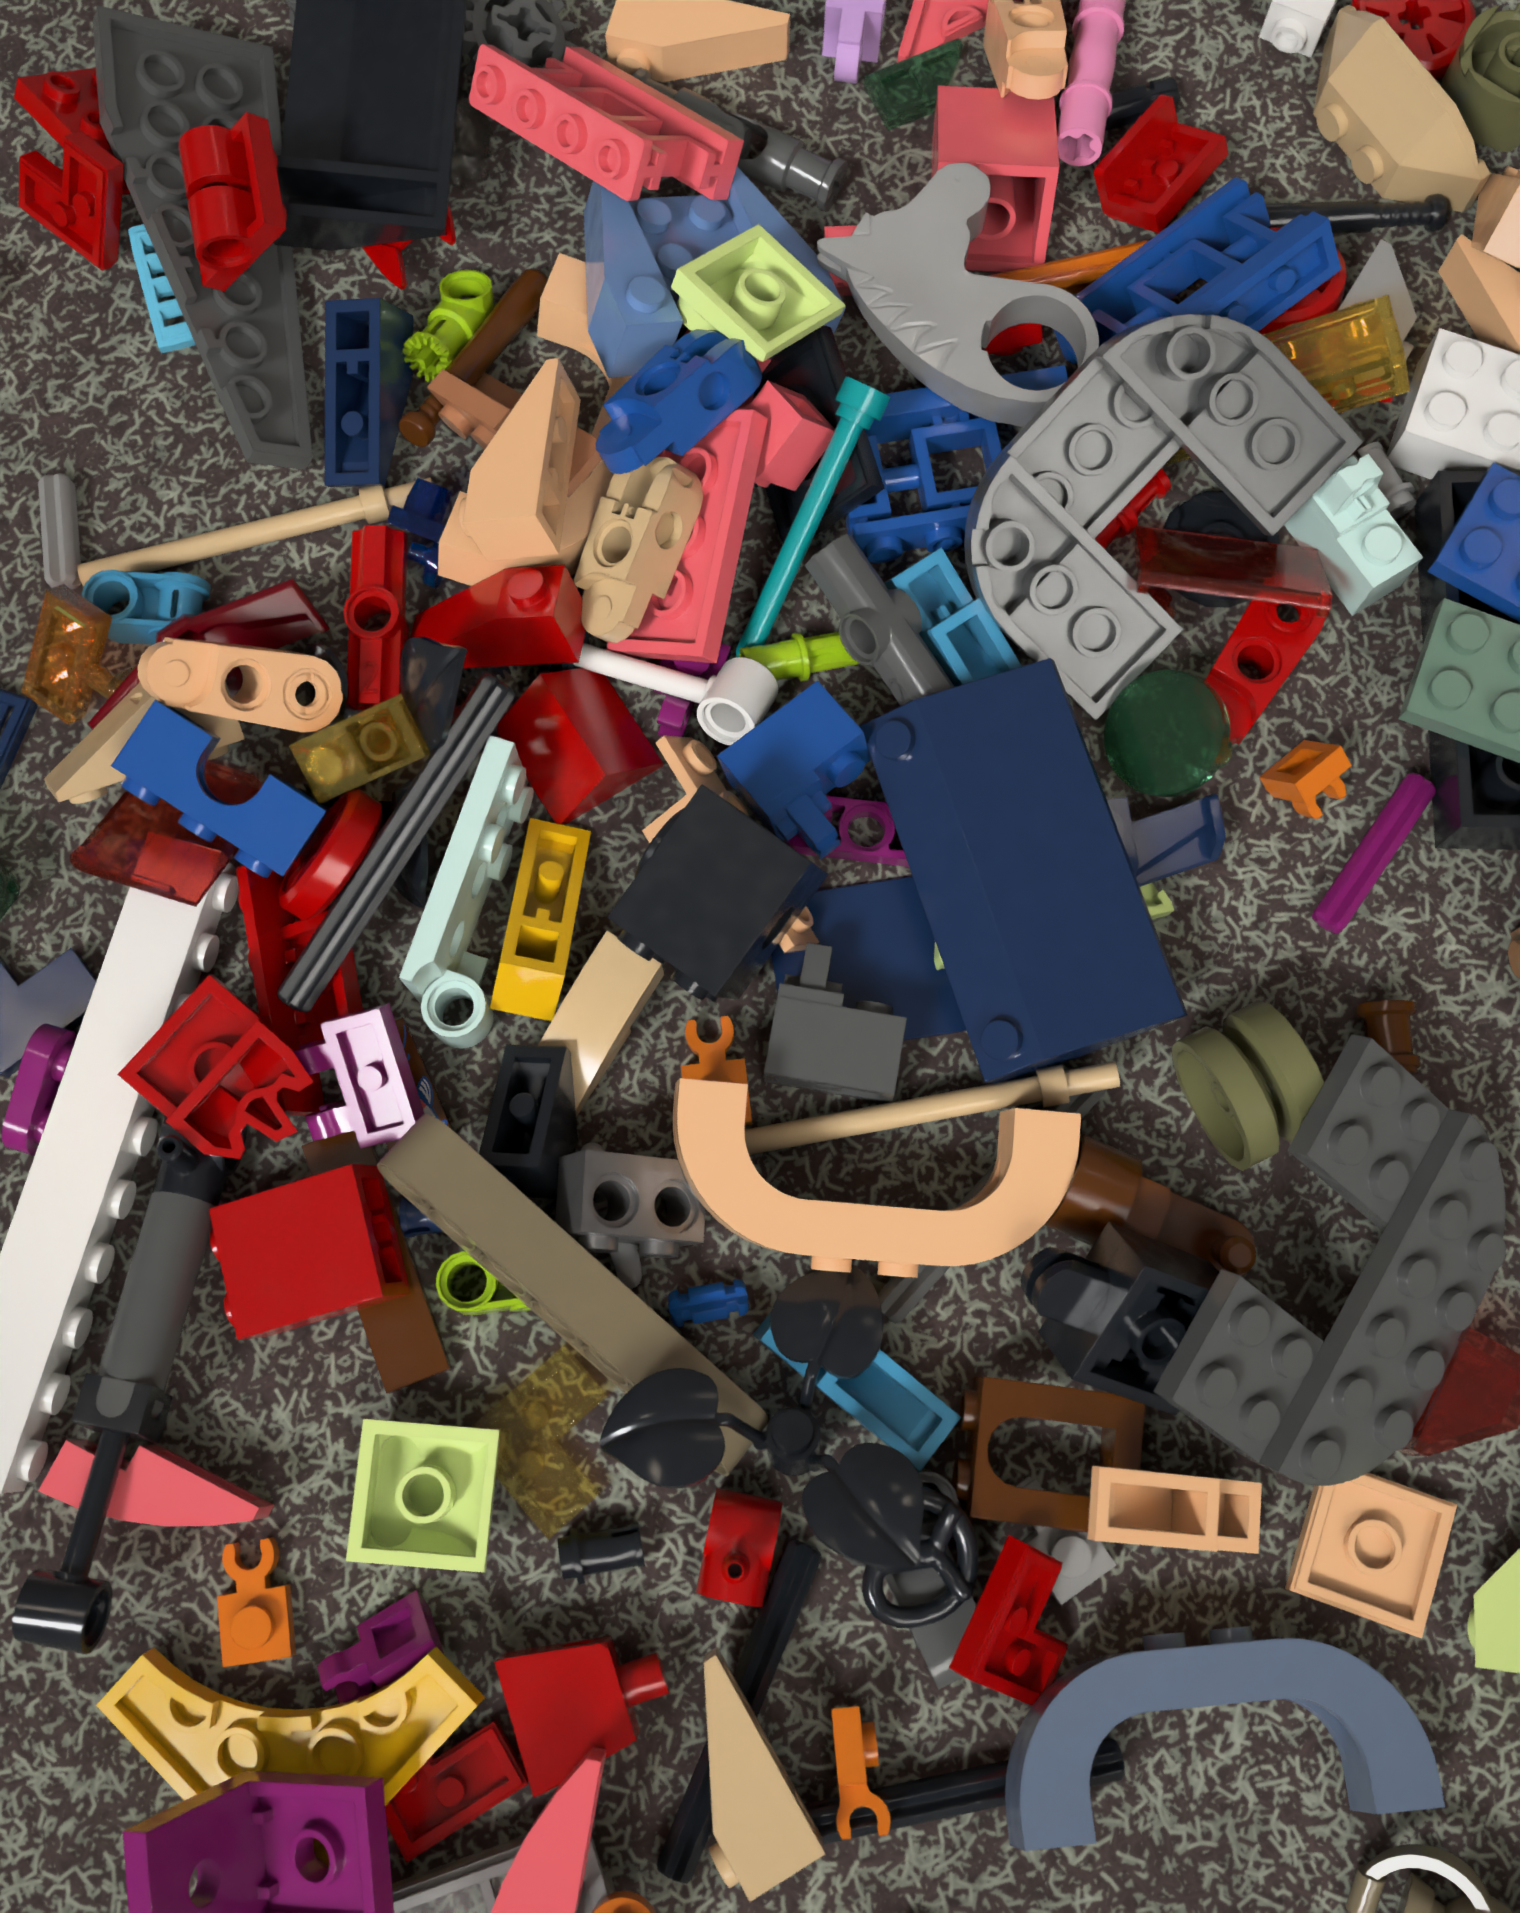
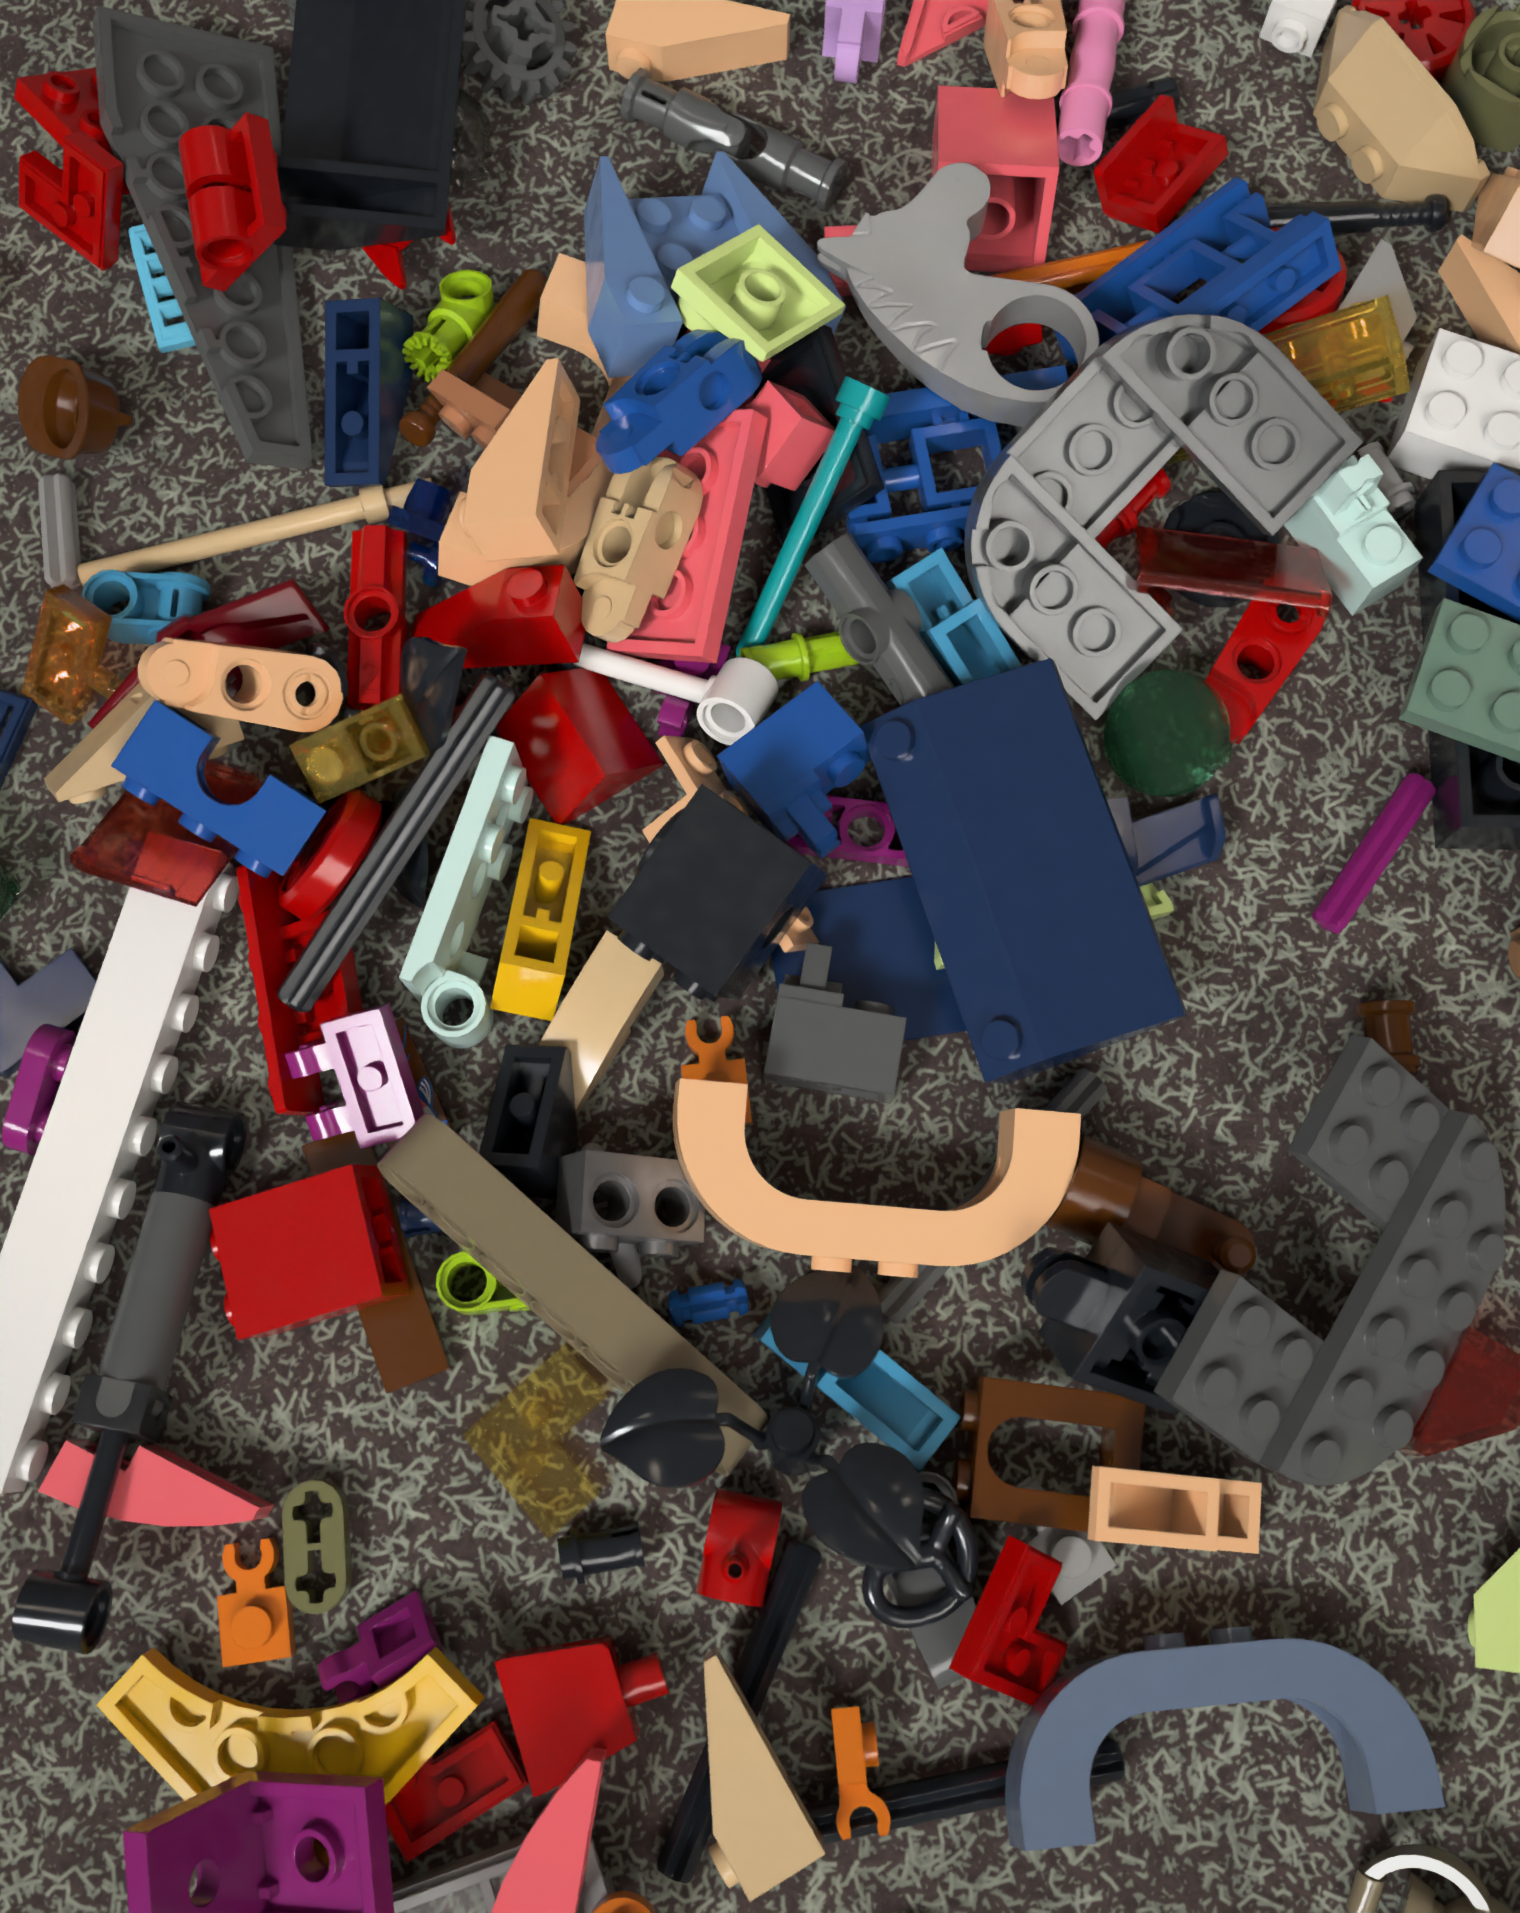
red plate [117,974,314,1159] -> none
yellowish green slope [346,1419,501,1573] -> none
coral fence [469,44,744,201] -> none
tan bar [744,1061,1120,1155] -> none
clear green tile [864,38,962,131] -> none
olive wheel [1172,1000,1324,1171] -> none
orange tile [1259,740,1352,819] -> none
light nougat tile [1285,1473,1457,1638] -> none
none -> reddish brown piece [18,355,134,460]
none -> olive beam [282,1479,352,1614]

